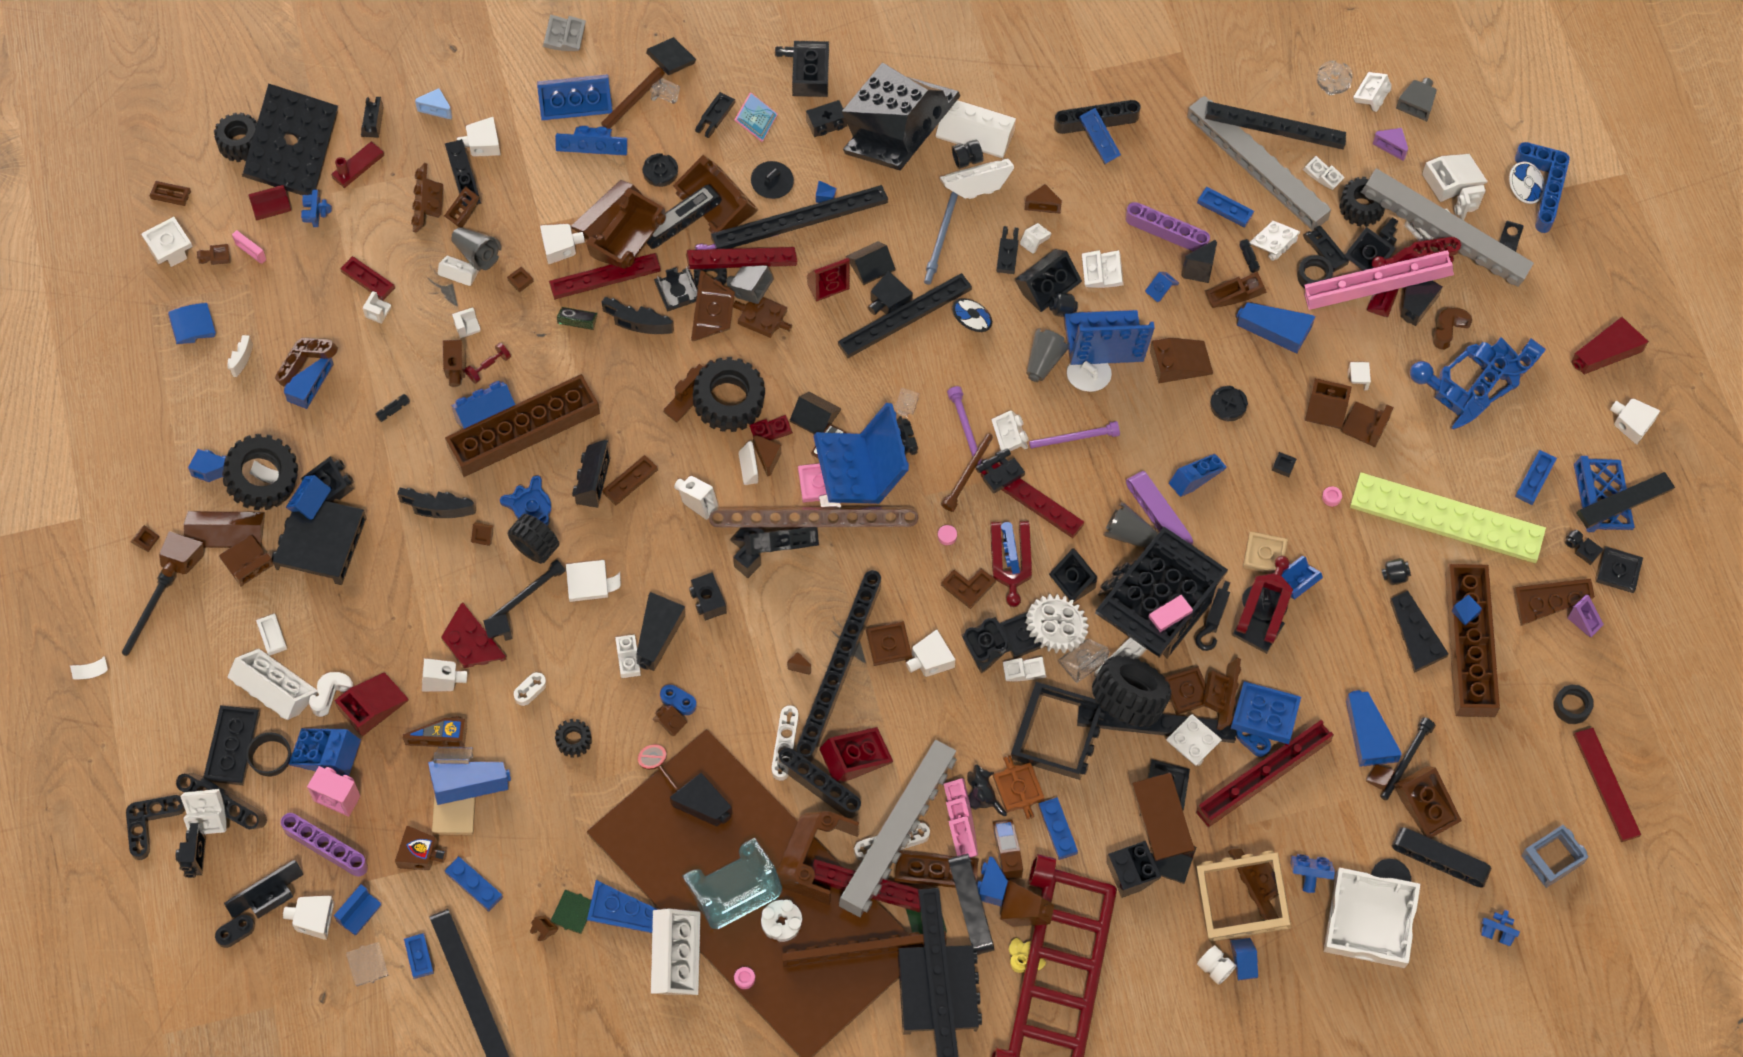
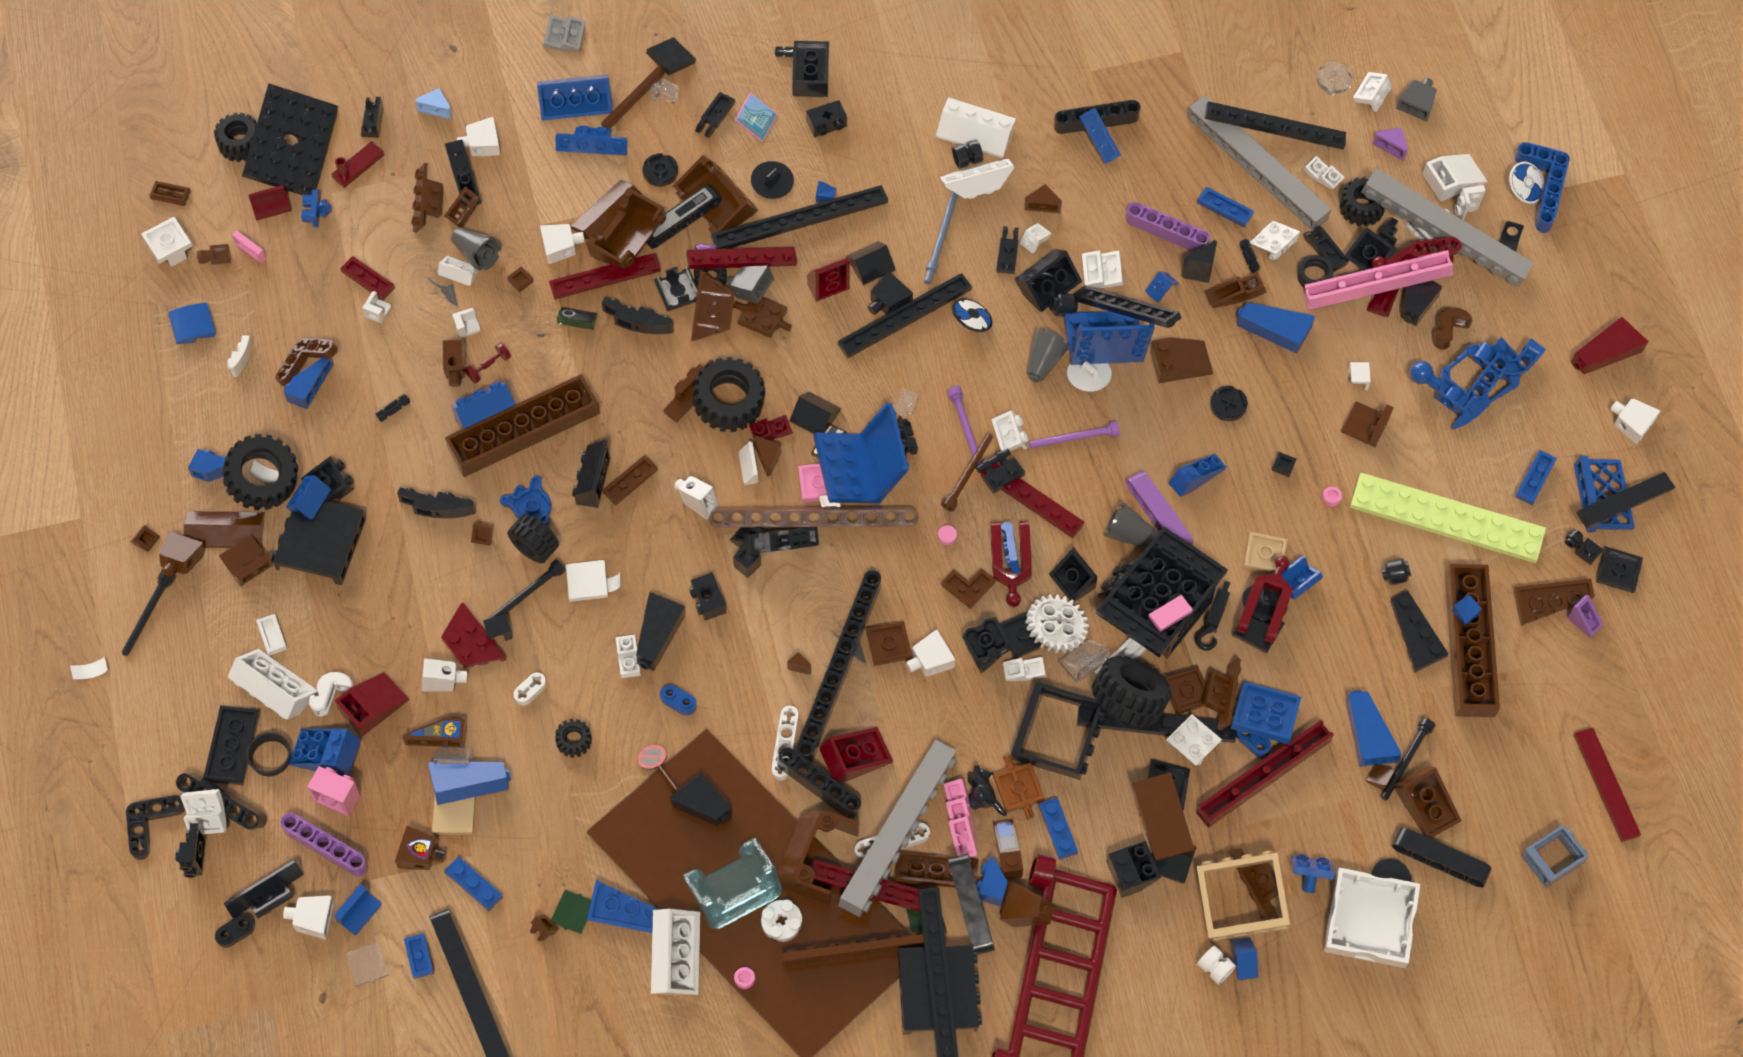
reddish brown bracket [653,705,687,736] -> none
black wedge [842,62,960,171] -> none
light yellow plate [1009,938,1046,973] -> none
reddish brown slope [1305,378,1352,429] -> none
blue hips [1481,910,1520,946] -> none
black tyre [1554,684,1594,724] -> none
none -> black plate [1073,286,1181,328]

